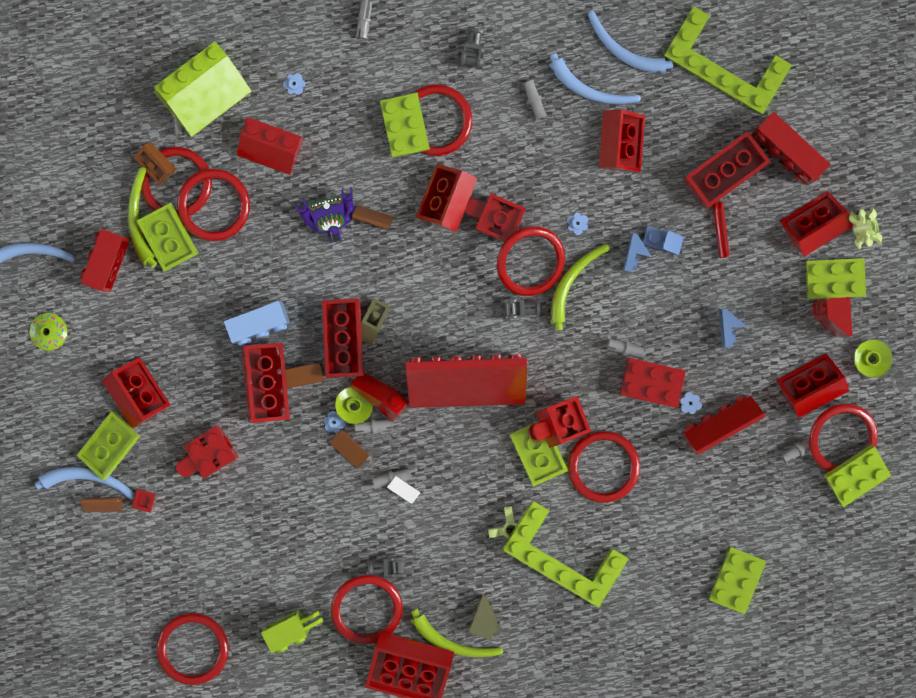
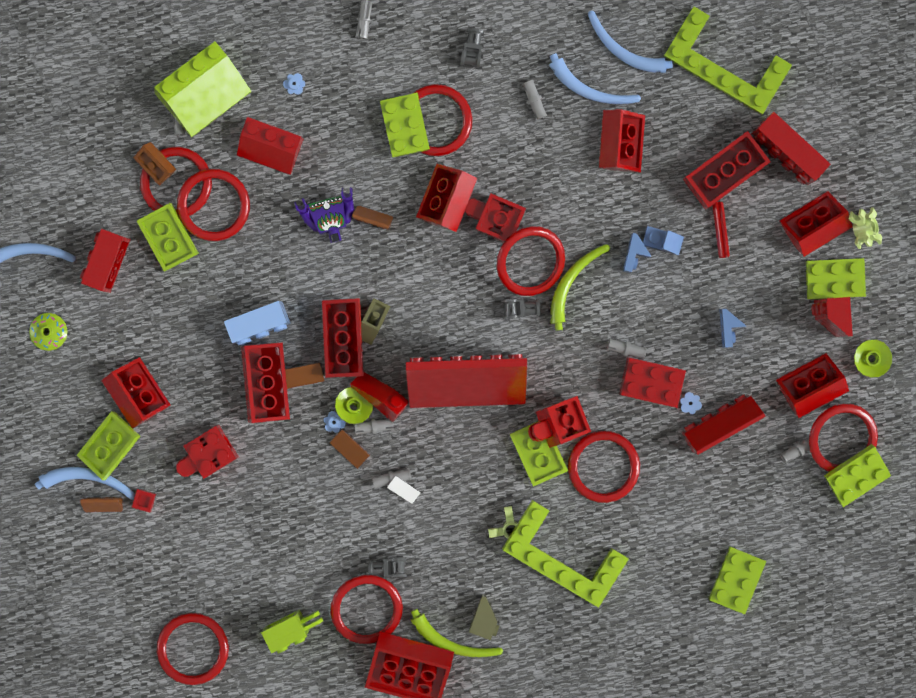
lime animal [128,167,157,268] -> none
light blue plant [567,213,588,235] -> none

